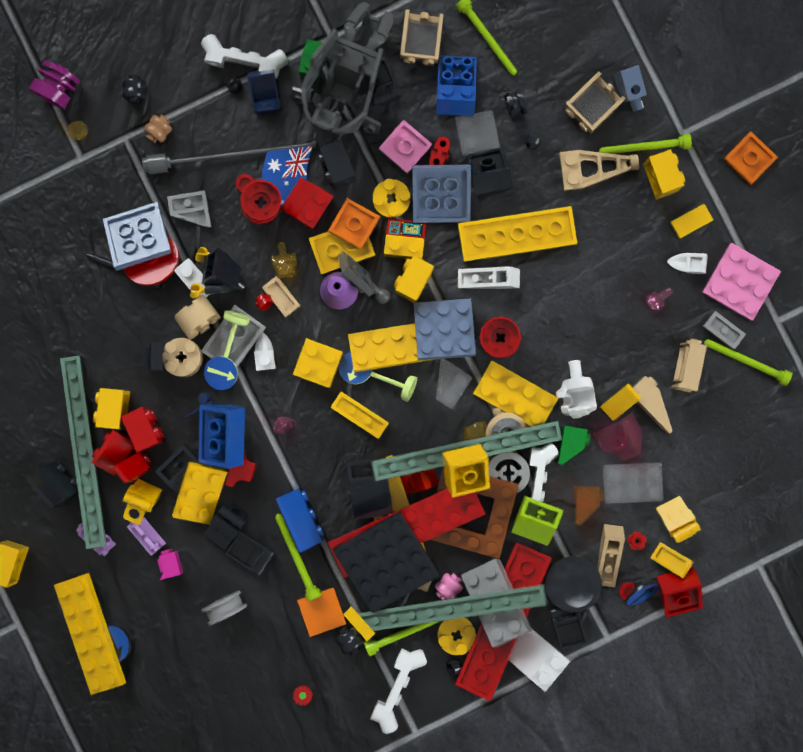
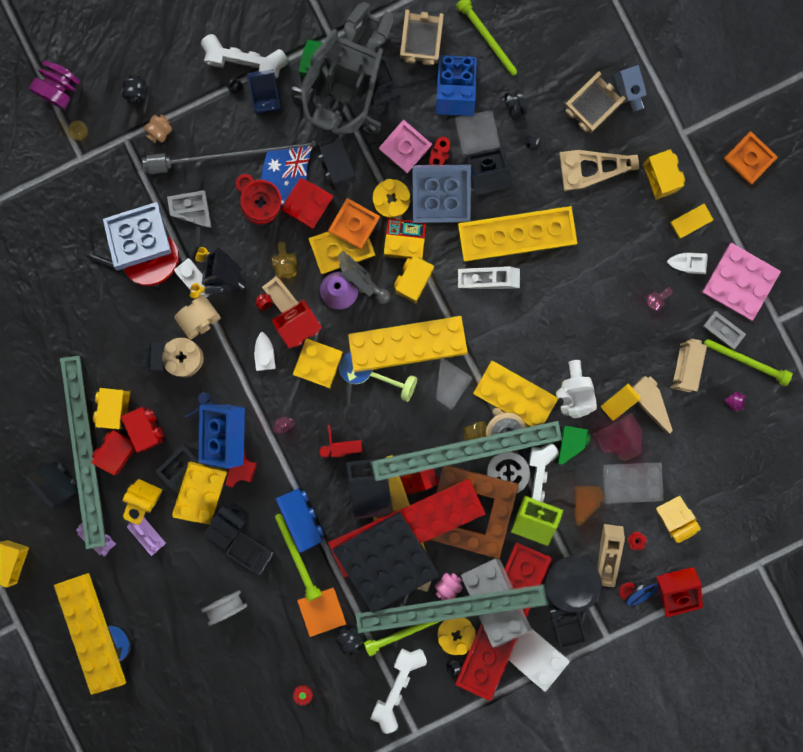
red slope [113,452,153,483] -> none
dark pink window [157,548,183,580] -> none
light grey plate [201,305,266,367] -> none
piece [204,310,251,390] -> none
yellow plate [331,392,389,439] -> none
yellow window [343,606,375,641] -> none
sand blue plate [414,299,476,360] -> none
yellow brick [443,444,490,498] -> none
red wheel [480,317,521,359] -> none
lime piece [599,134,692,154] -> none
yellow tile [651,542,693,579] -> none
none -> red brick [272,299,322,349]
none -> red piece [319,424,362,458]
none -> magenta plate [725,392,745,411]

